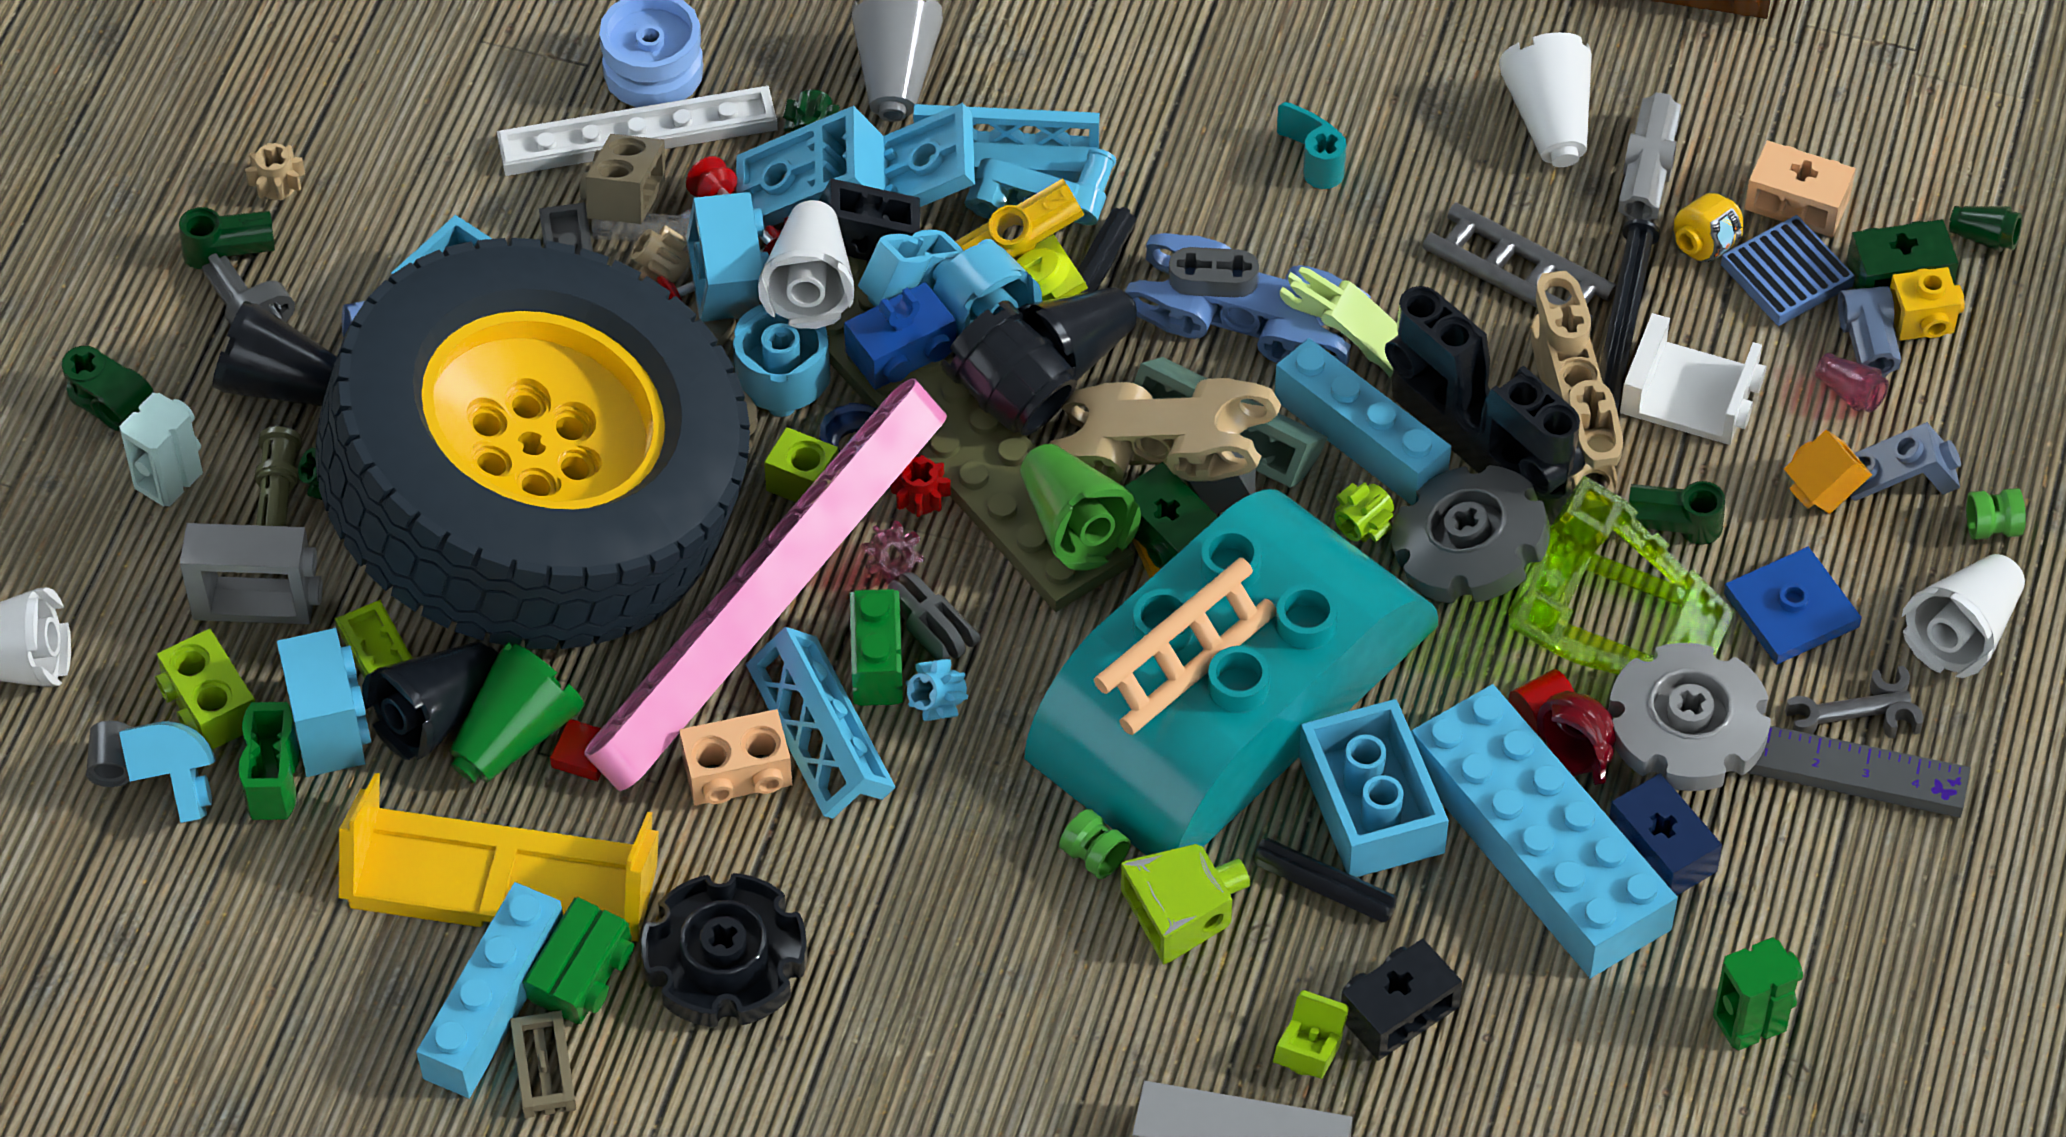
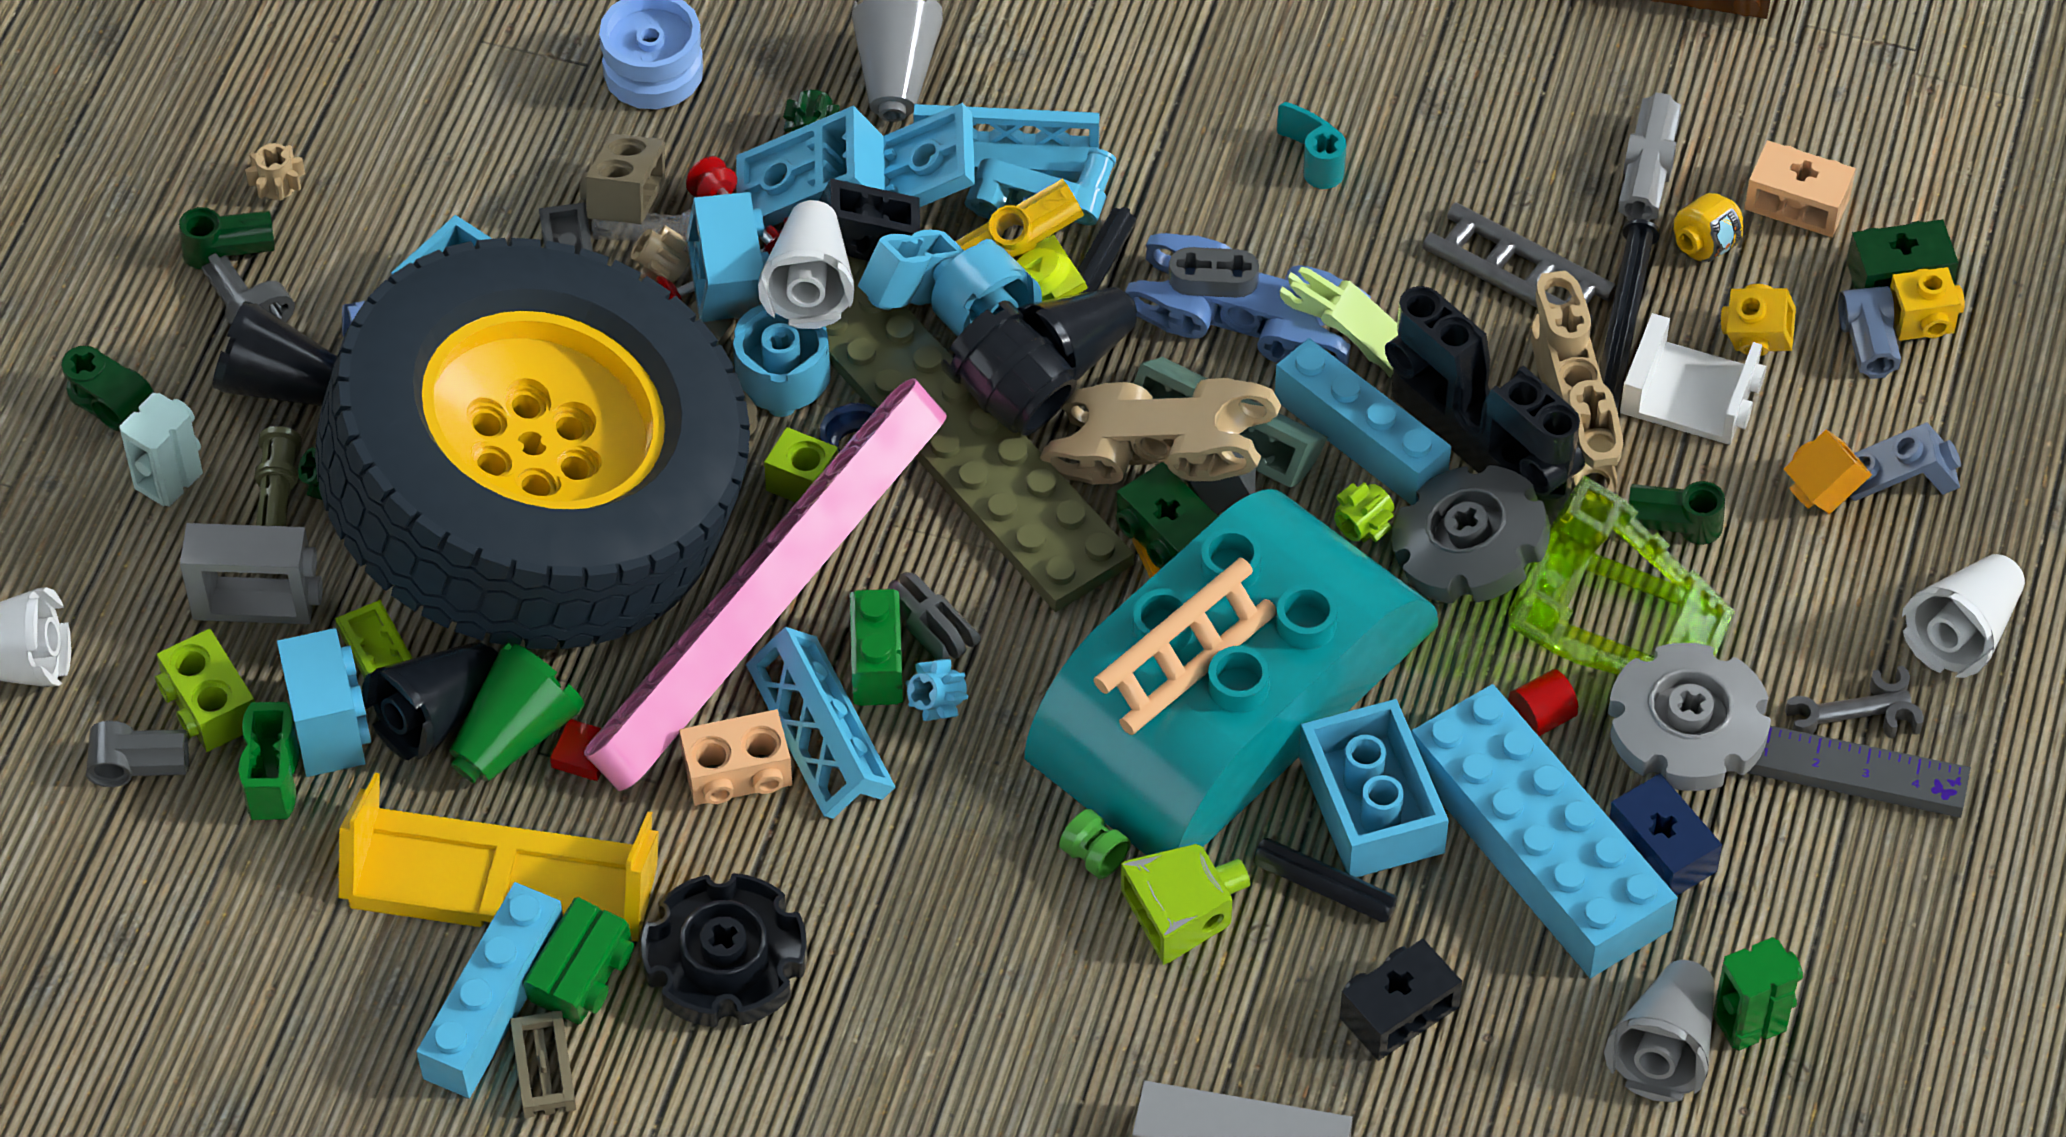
medium azure brick [119,721,216,823] -> none
white tile [497,86,778,176] -> none
blue brick [844,282,956,390] -> none
clear pink gear [861,520,925,584] -> none
red gear [890,455,951,517] -> none
bright green cone [1020,444,1141,571] -> none
lime bracket [1273,990,1349,1079] -> none
white cone [1499,32,1592,167] -> none
dark red hat [1537,691,1616,785] -> none
tile [1721,215,1855,327] -> none
blue plate [1724,546,1862,665] -> none
clear pink cone [1815,353,1889,412] -> none
dark green cone [1949,206,2022,252] -> none
bright green wheel [1966,488,2026,540] -> none
none -> light grey cone [1604,960,1715,1102]
none -> yellow brick [1721,284,1796,356]

